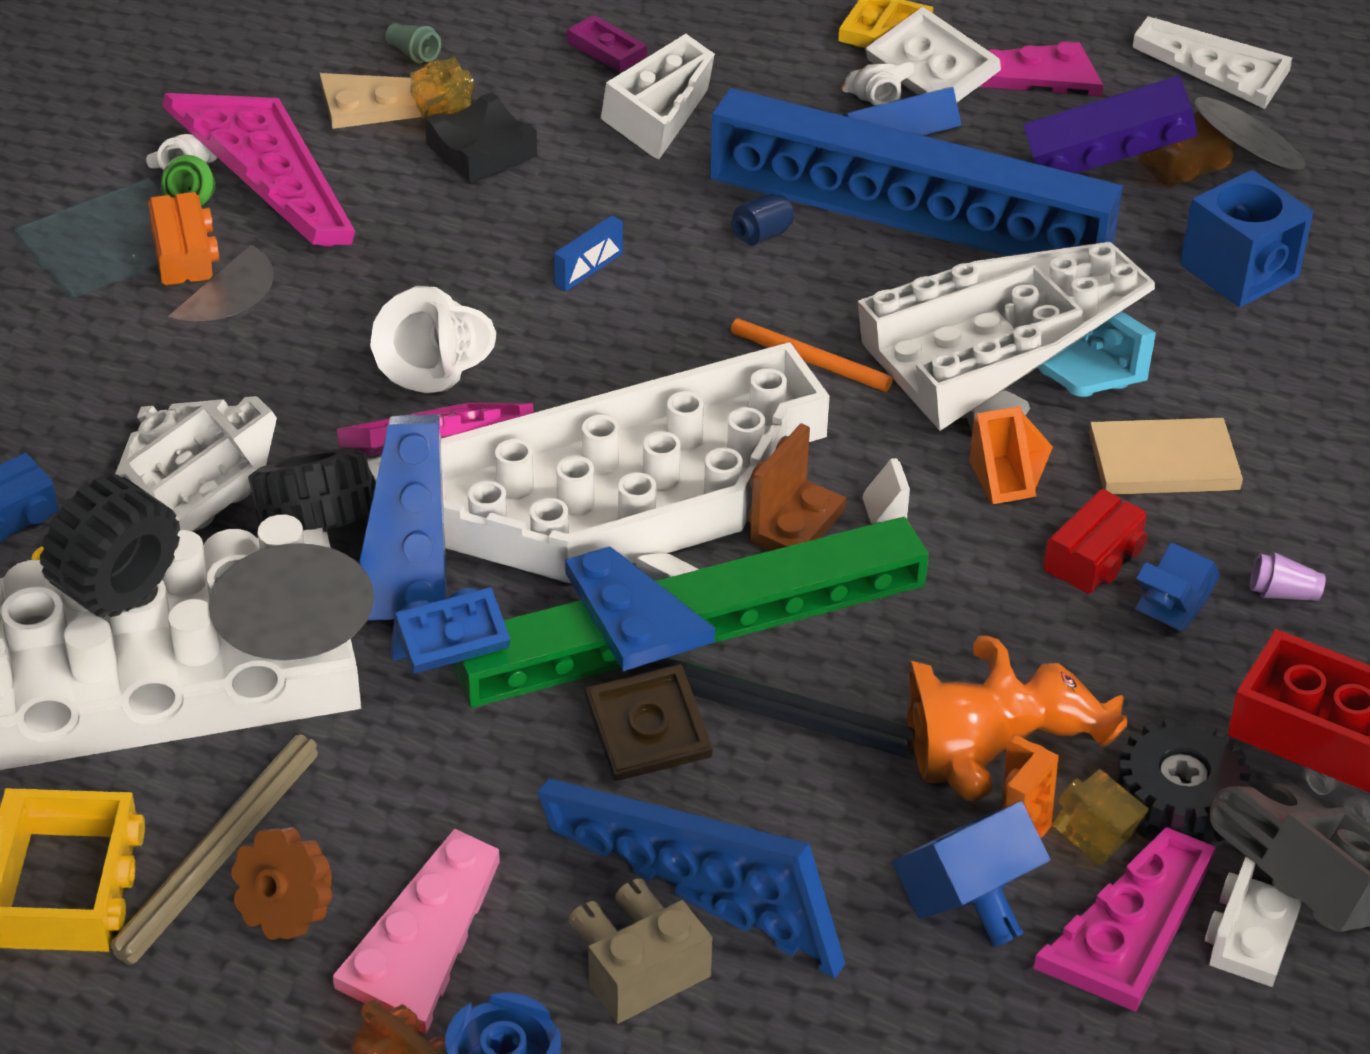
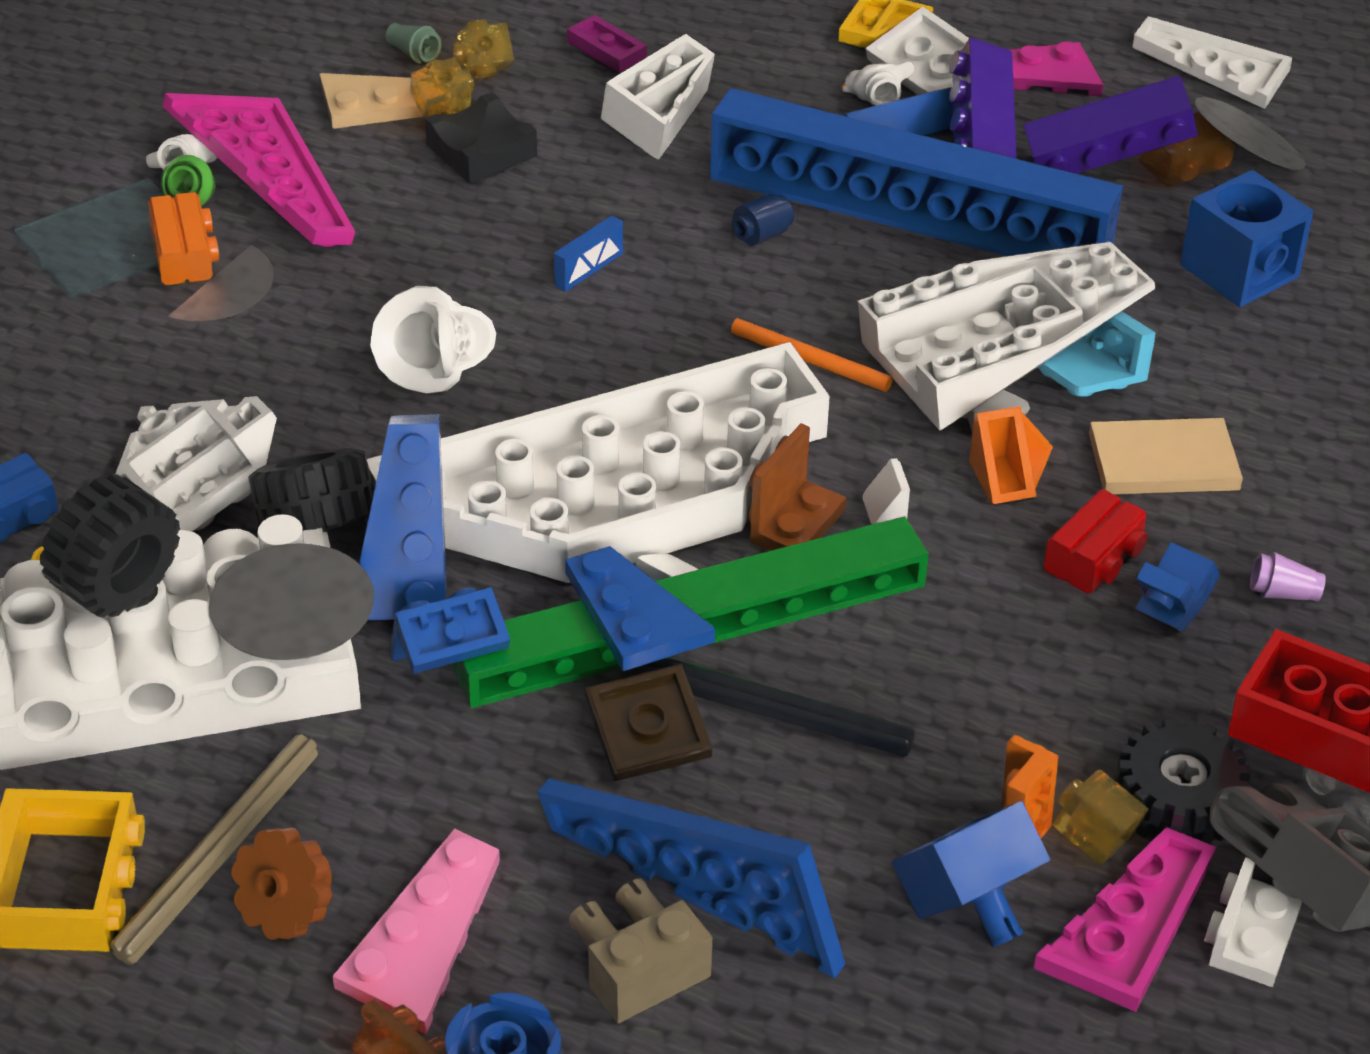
dark pink wing [337,402,534,456] -> none
orange animal [906,636,1127,801] -> none
none -> clear yellow brick [452,20,514,79]
none -> dark purple brick [949,37,1017,159]

